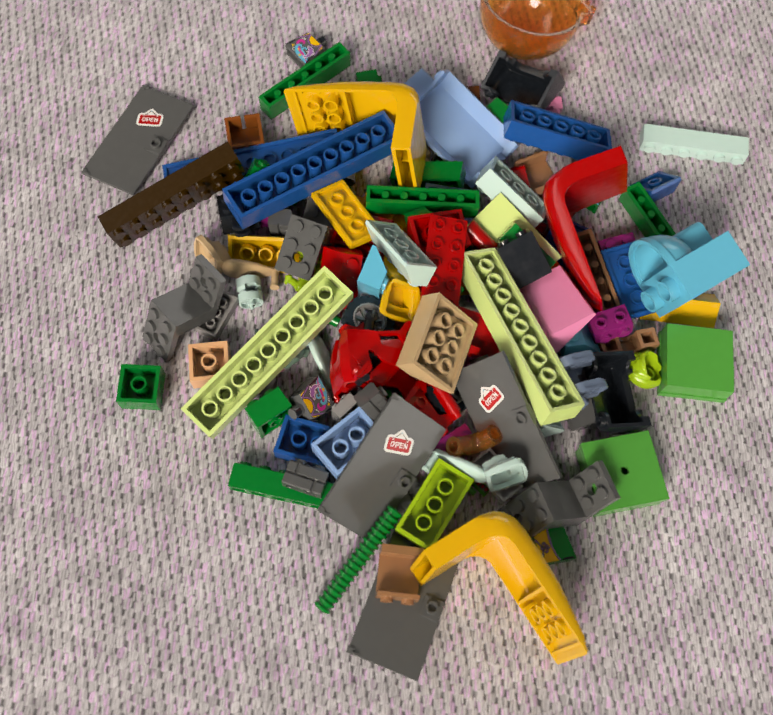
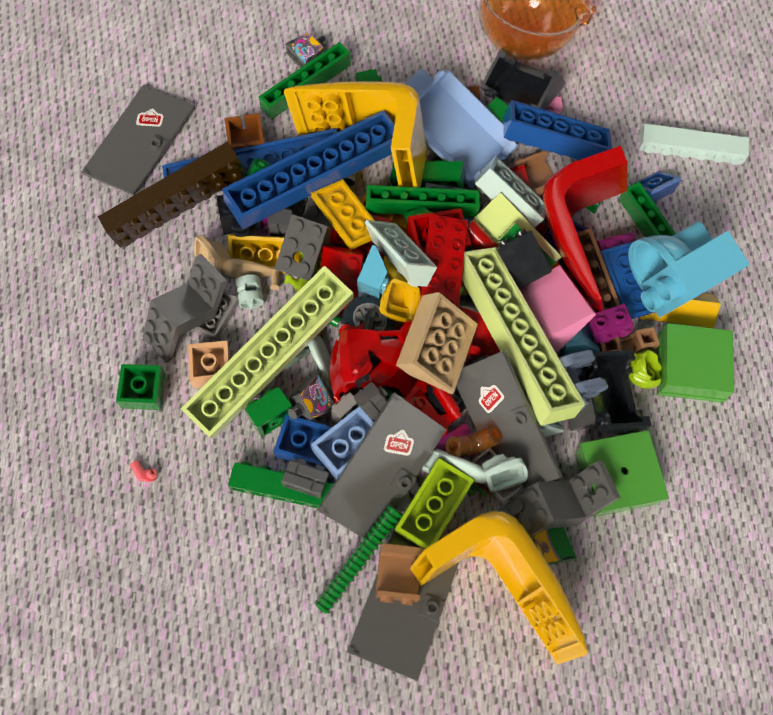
none -> coral arm [130,460,158,482]

